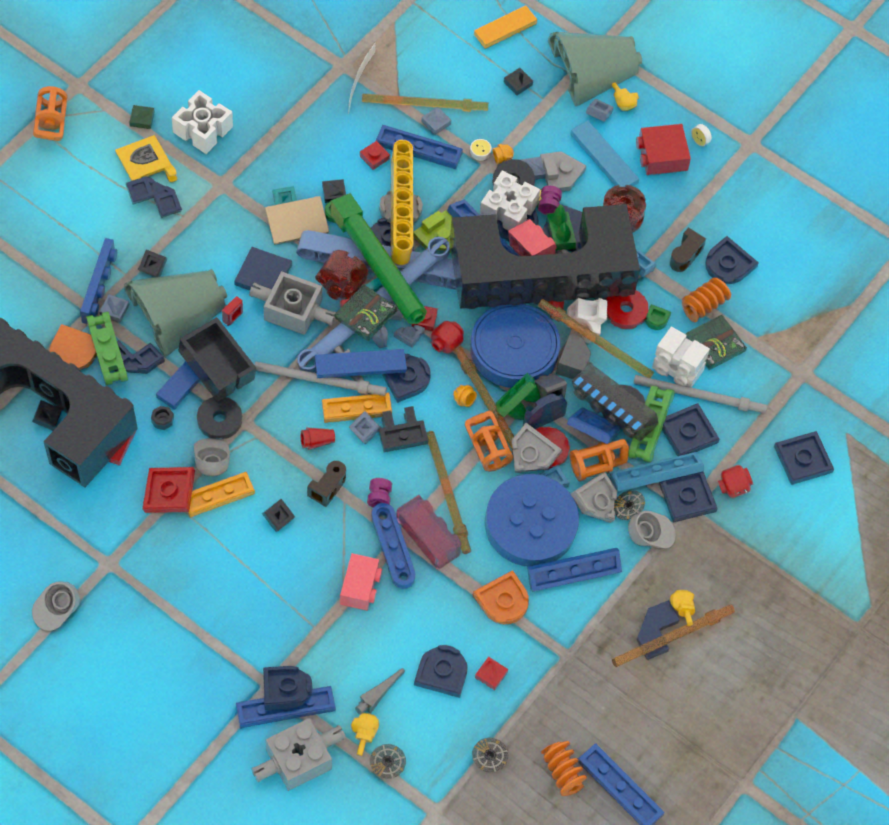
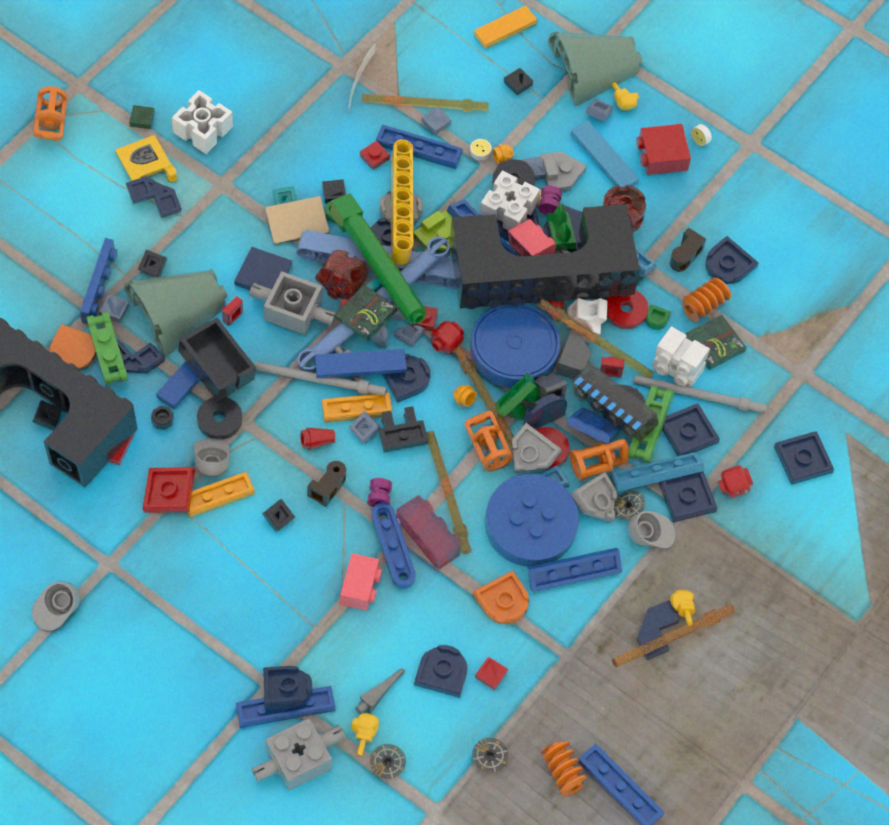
none -> red plate [599,356,624,378]

